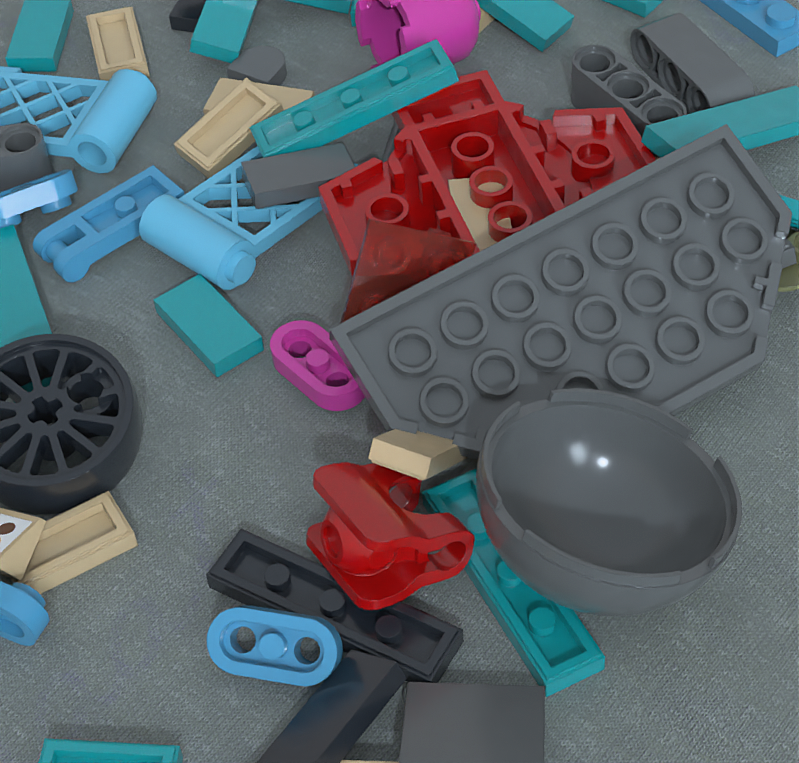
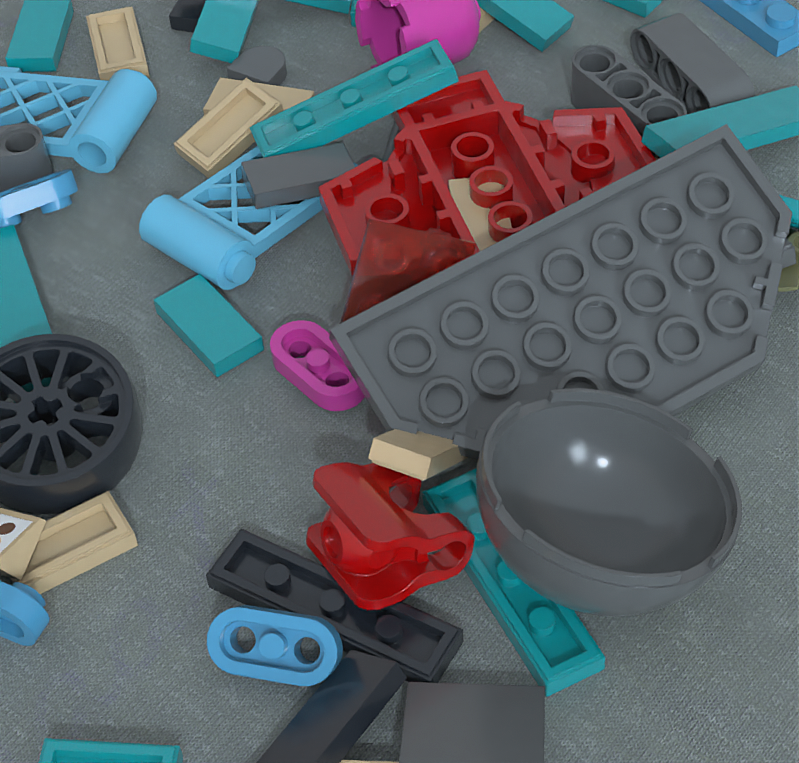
dark azure plate [33,165,185,282] -> none

